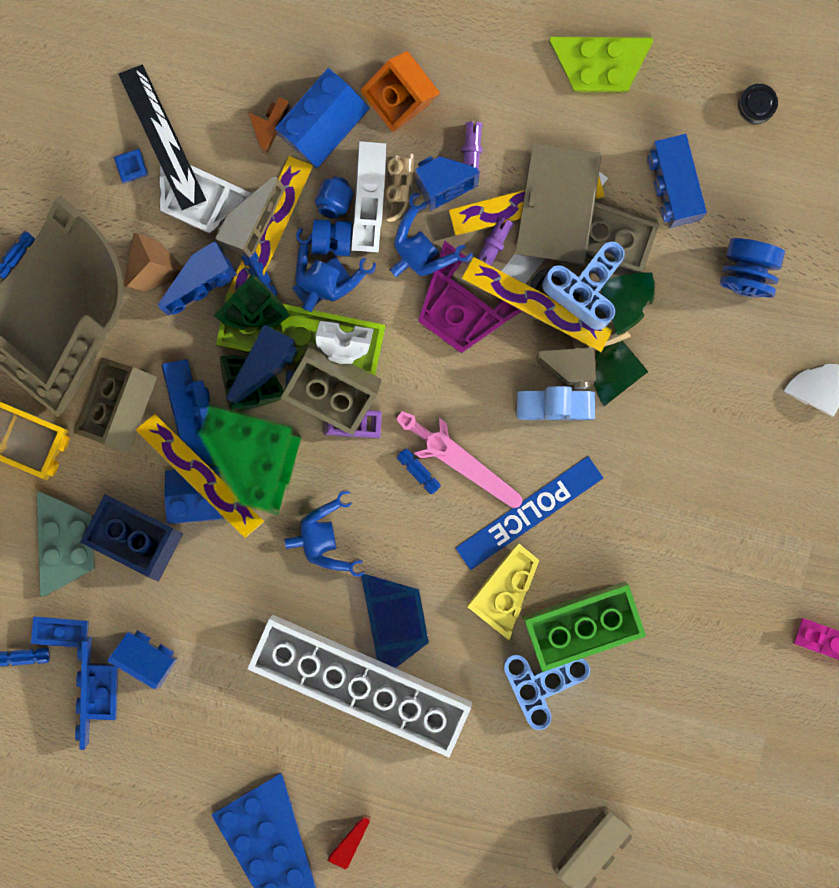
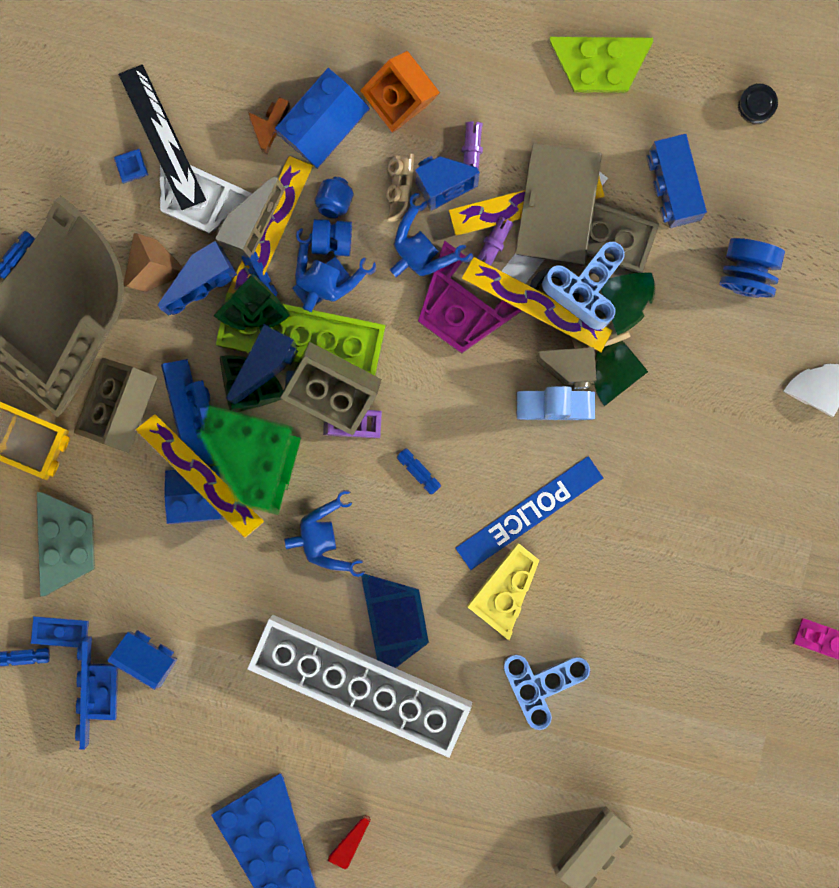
dark blue slope [80,494,183,582] -> none
white cylinder [316,321,374,364] -> none
white slope [351,141,386,252] -> none
bright pink sword [396,411,522,508] -> none
bright green slope [523,581,646,672] -> none

